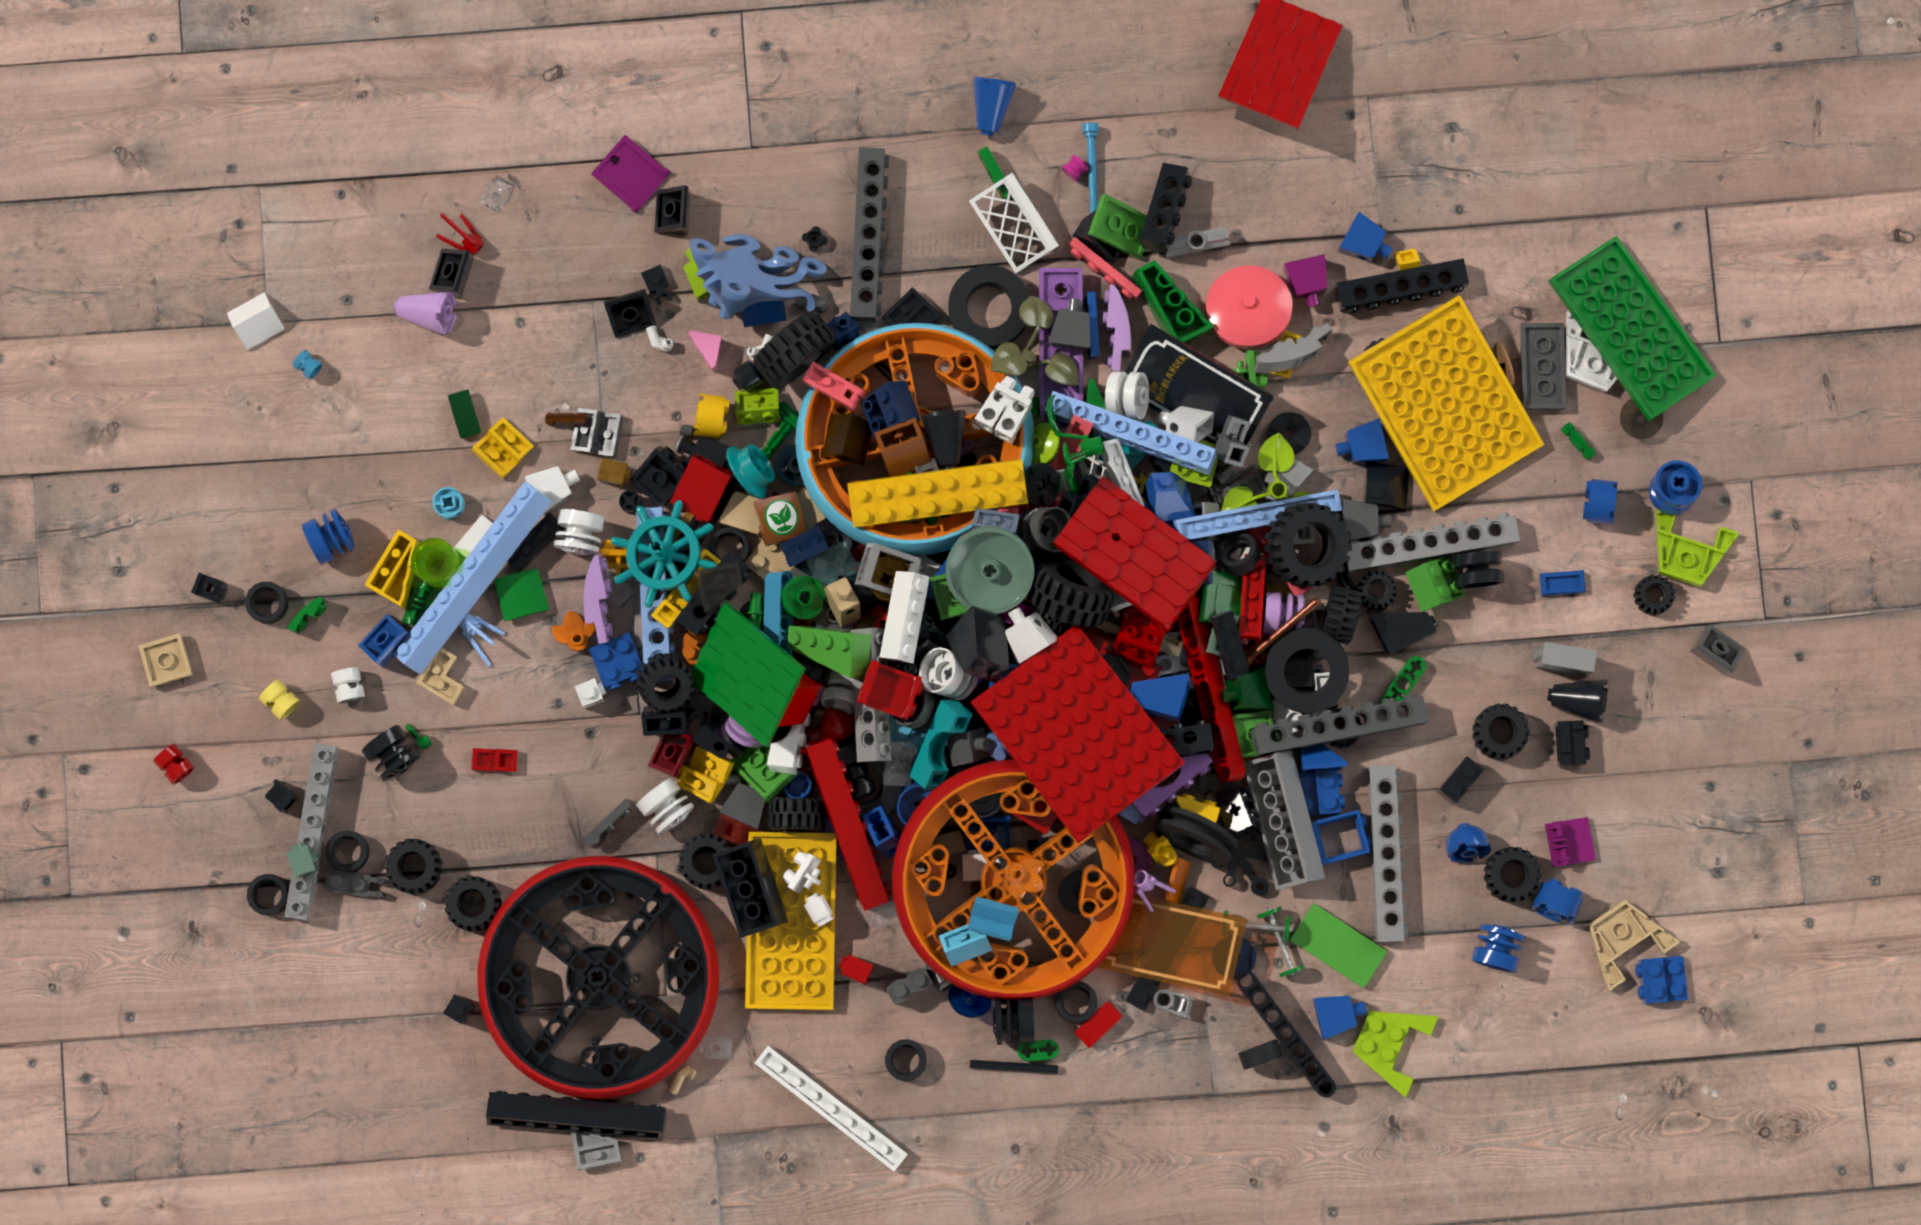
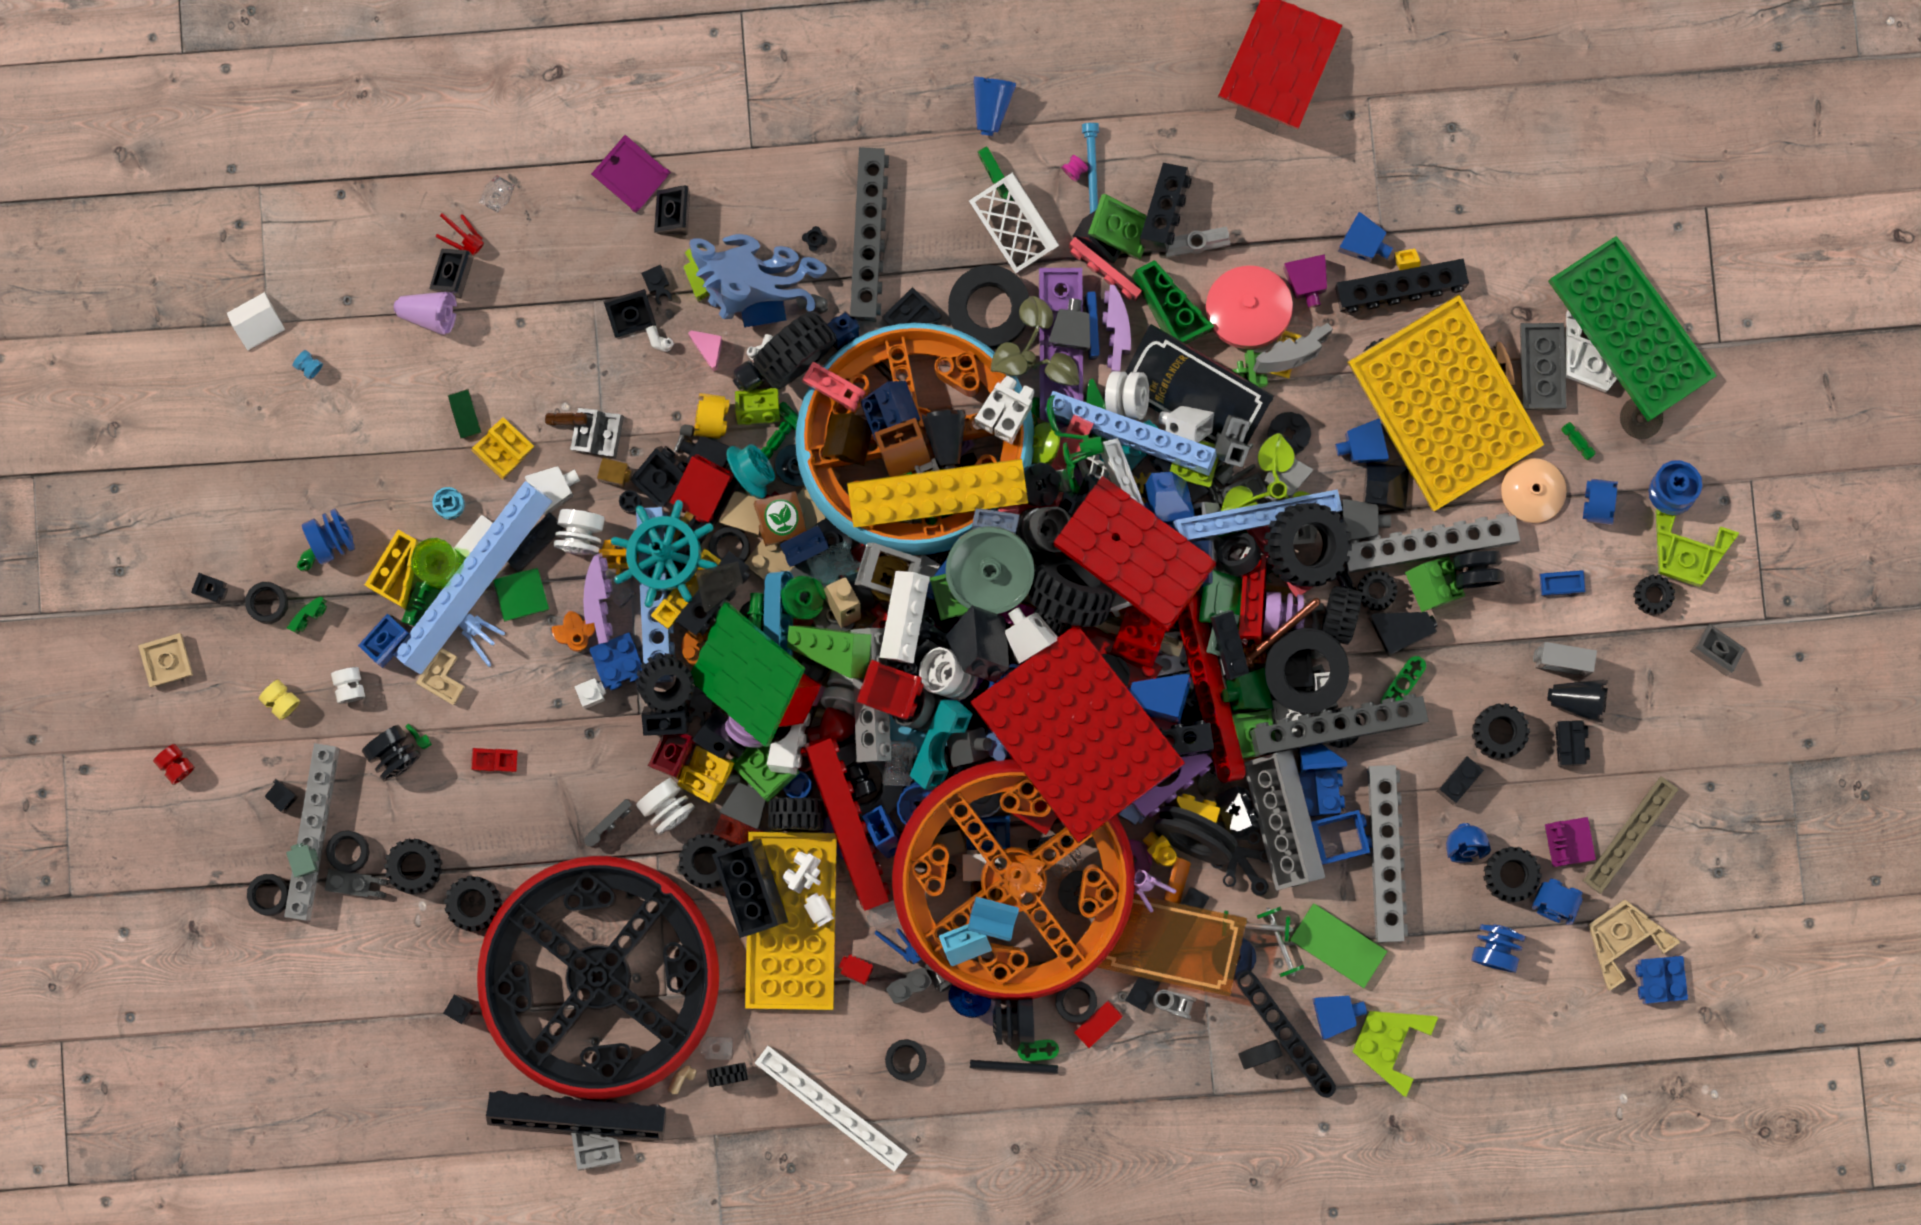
none -> green arm [297,548,316,571]
none -> black tyre [706,1062,748,1088]
none -> blue plant [875,928,921,964]
none -> light nougat dish [1501,458,1567,523]
none -> dark tan plate [1582,776,1679,894]

